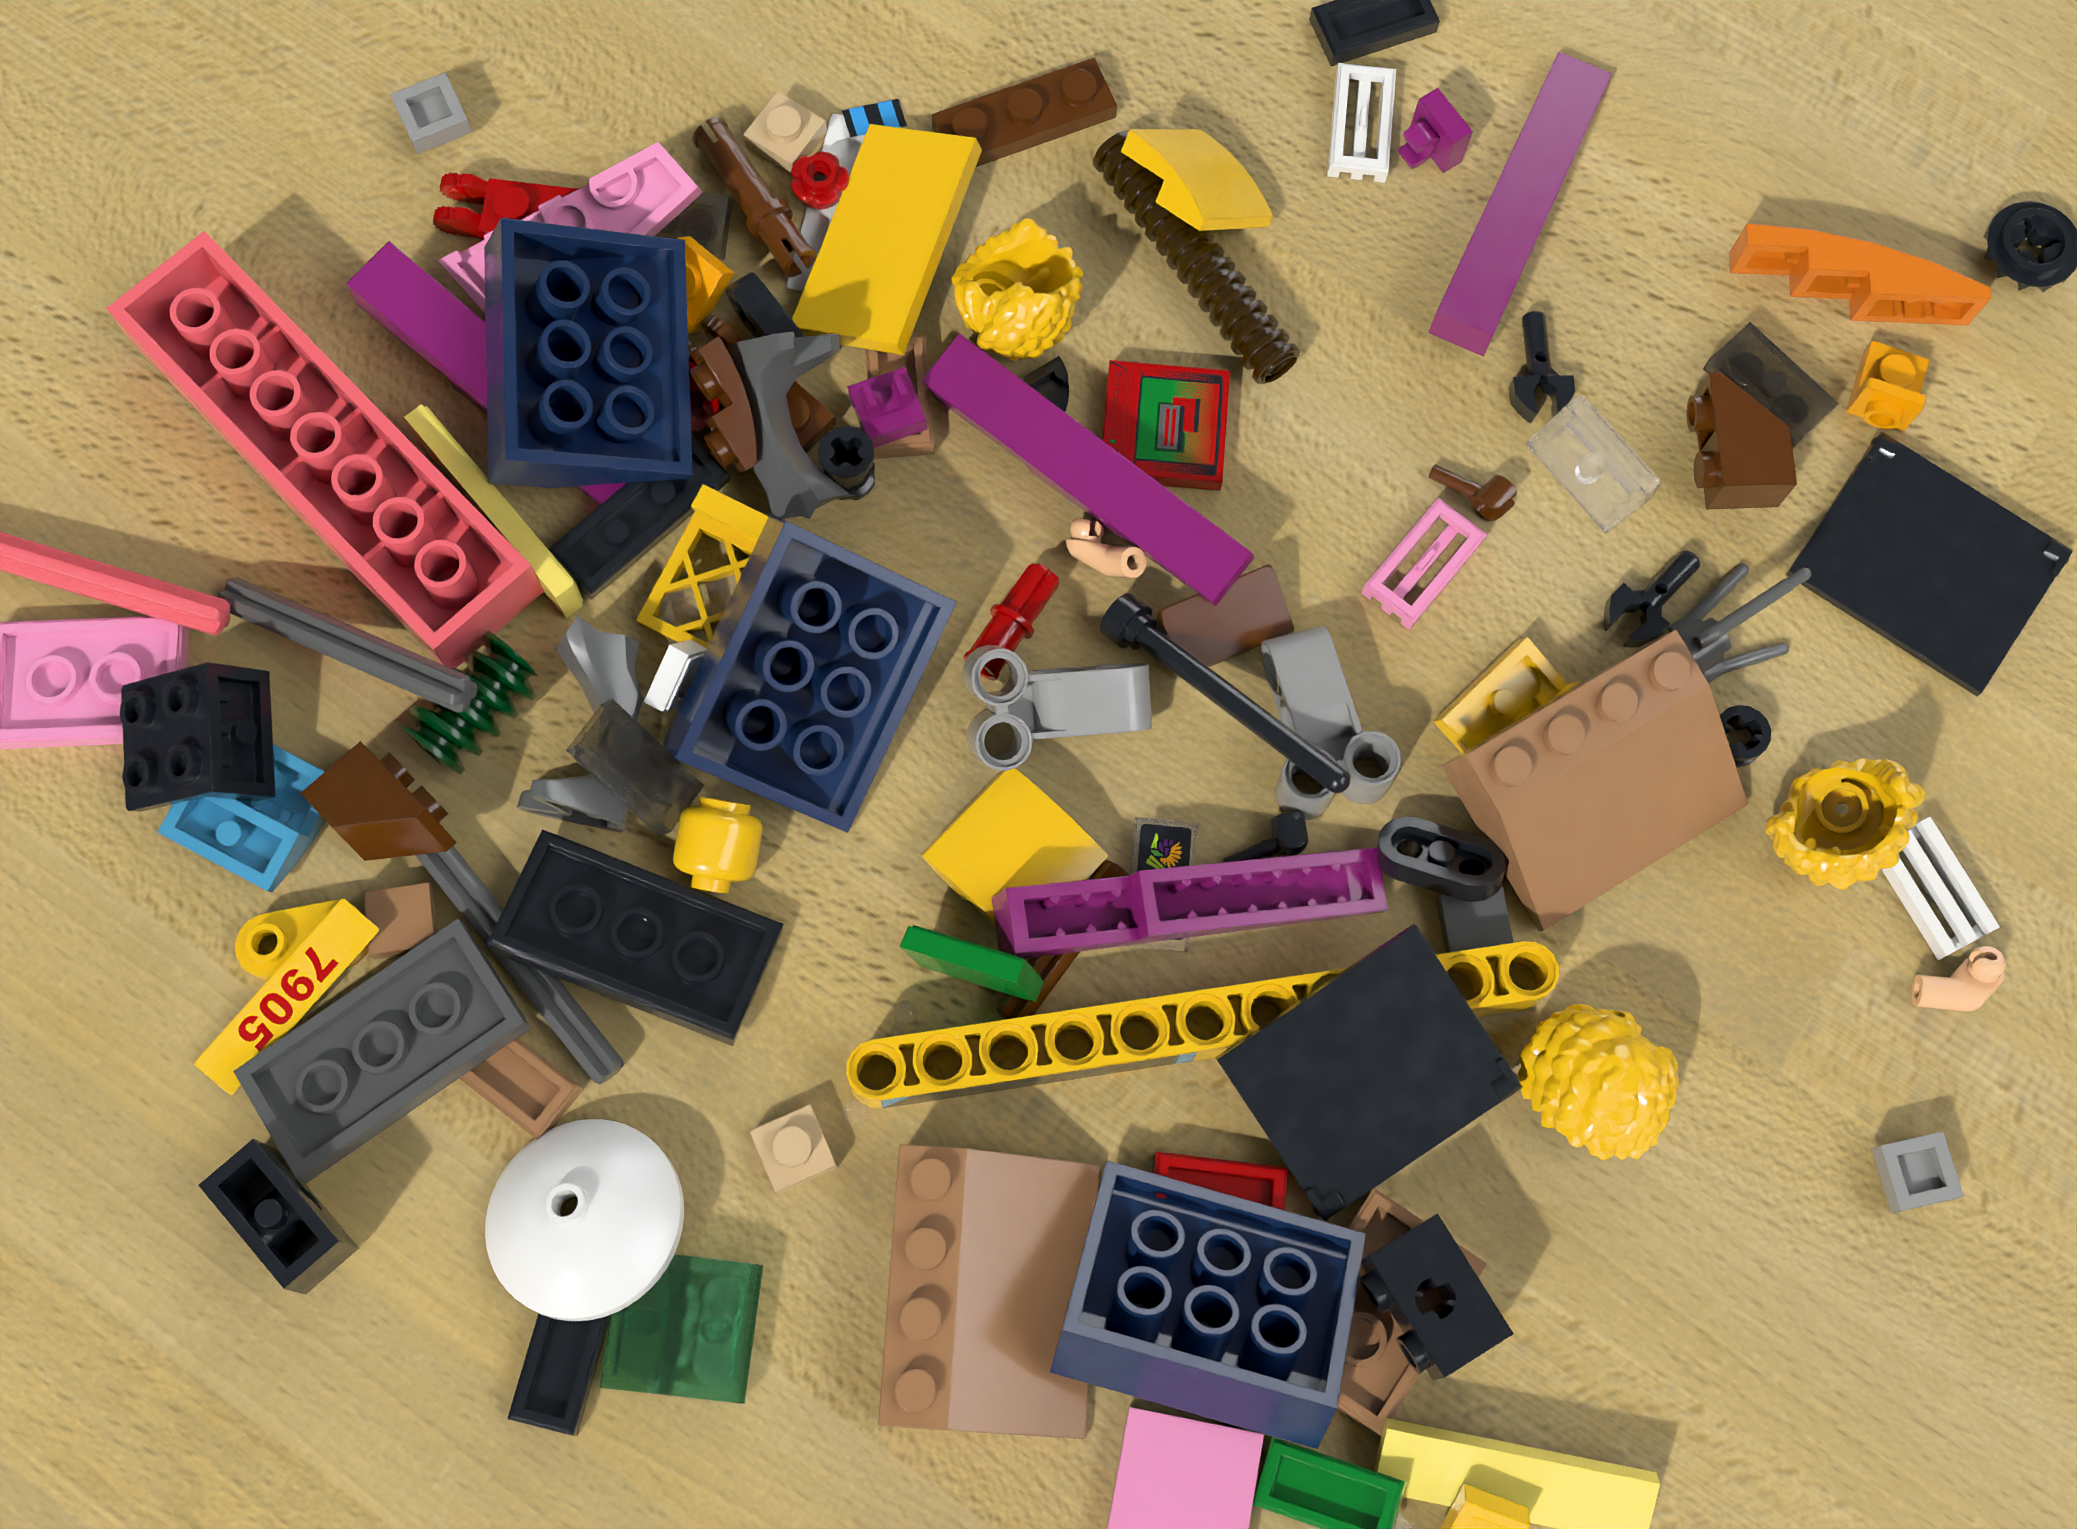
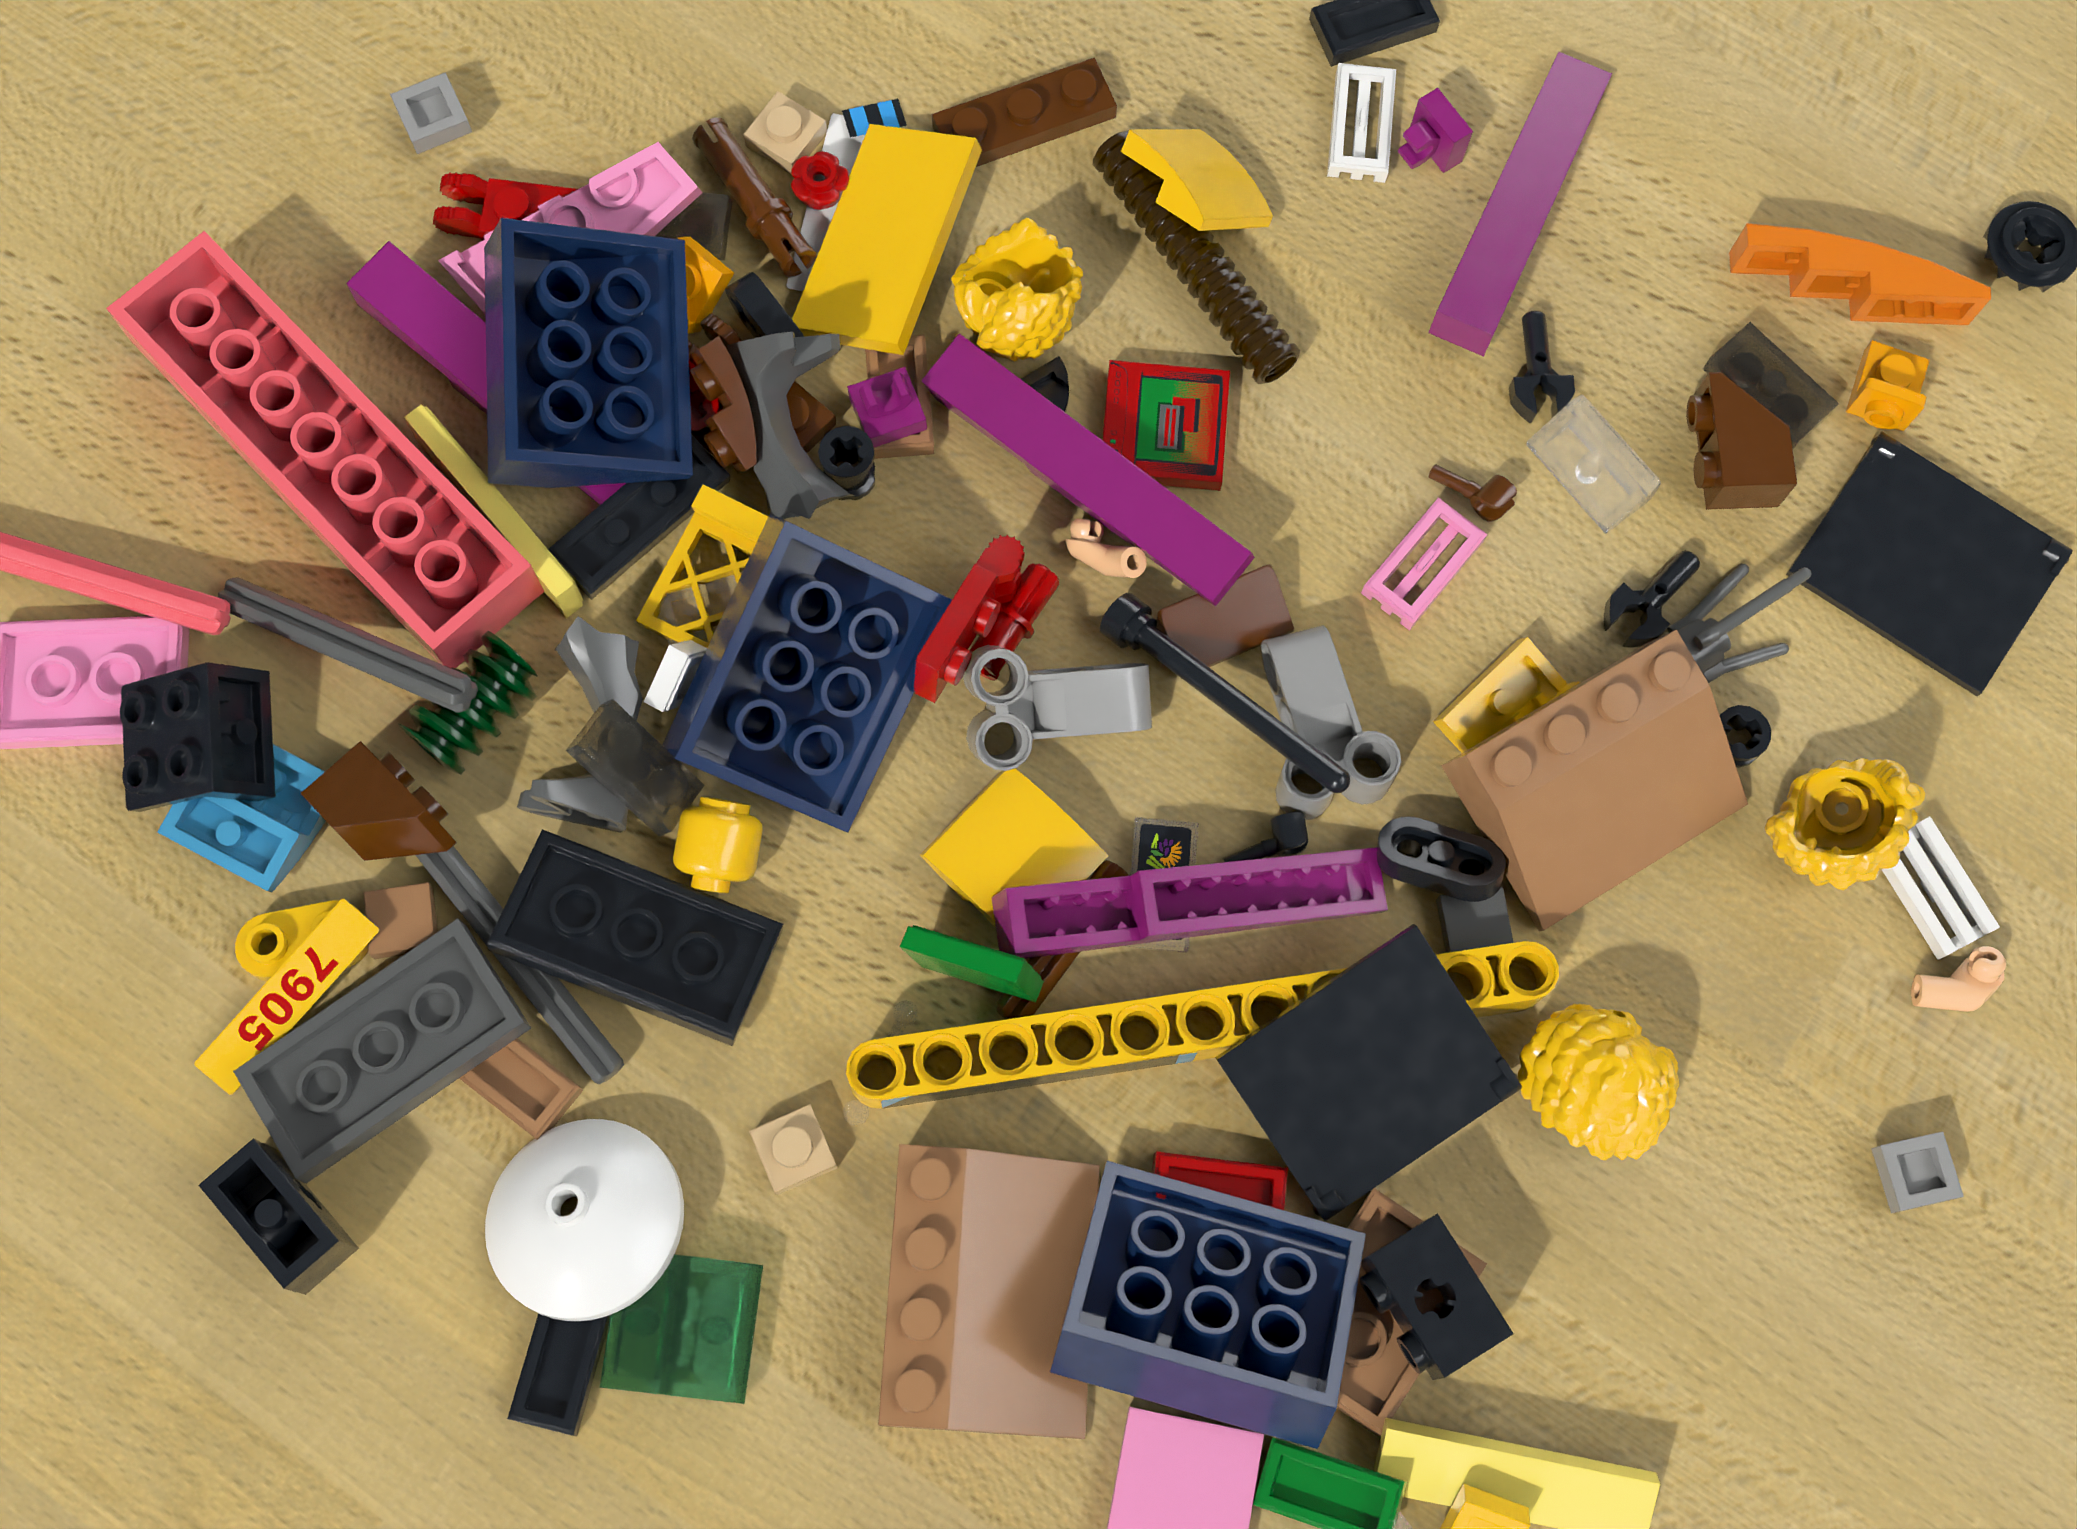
none -> red hinge [914,535,1025,703]

